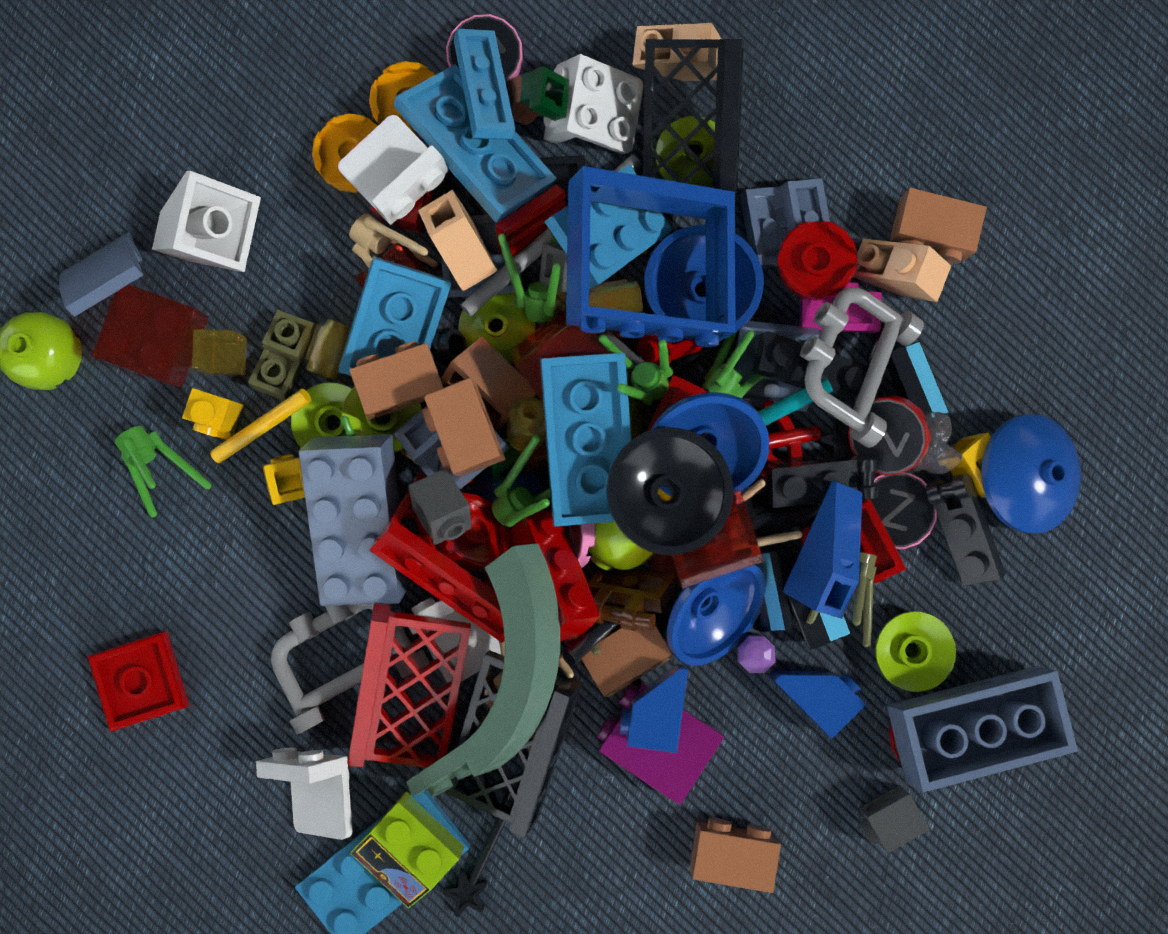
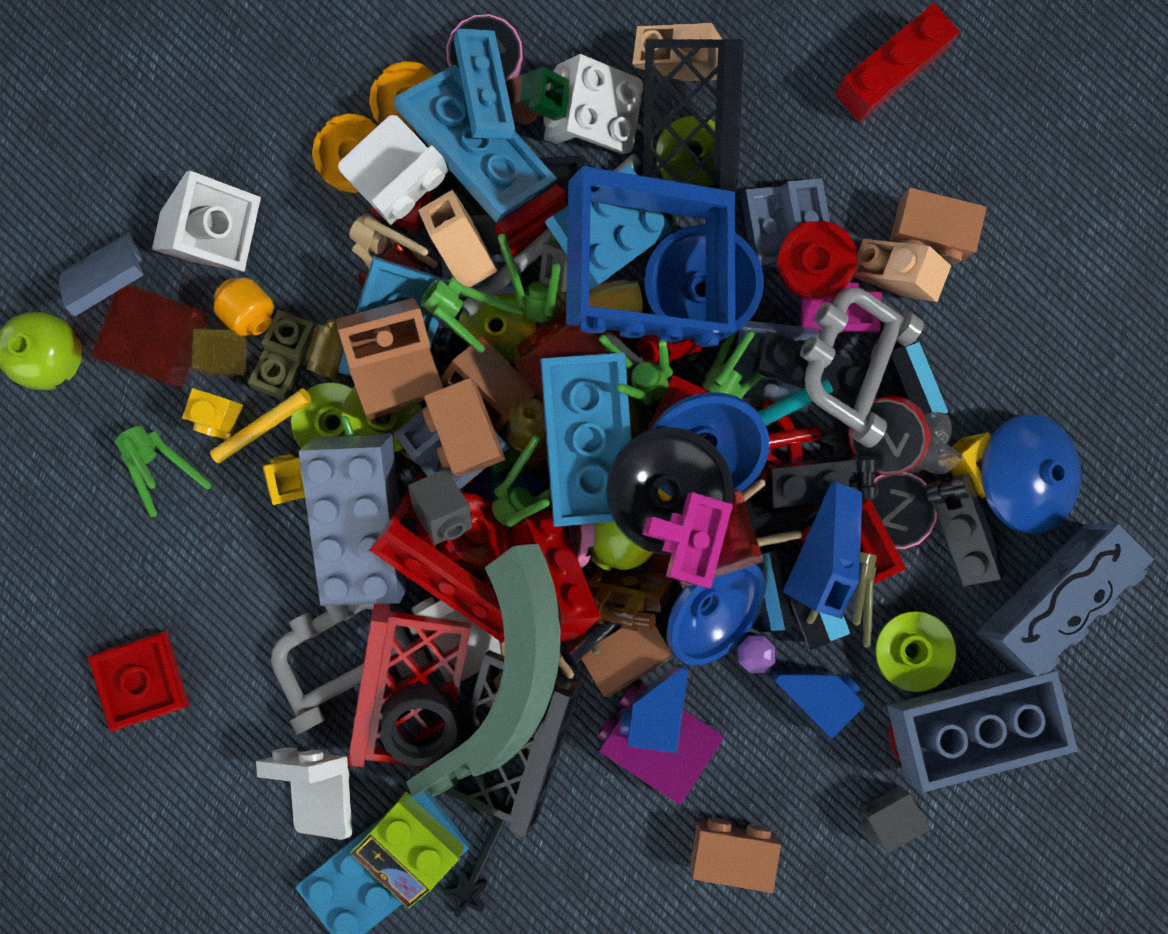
none -> light orange head [213,278,274,336]
none -> nougat brick [335,298,430,369]
none -> black tyre [381,684,459,766]
none -> bright green plant [420,277,524,353]
none -> dark pink hinge [642,492,733,588]
none -> red brick [835,3,960,123]
none -> sand blue brick [975,524,1154,677]

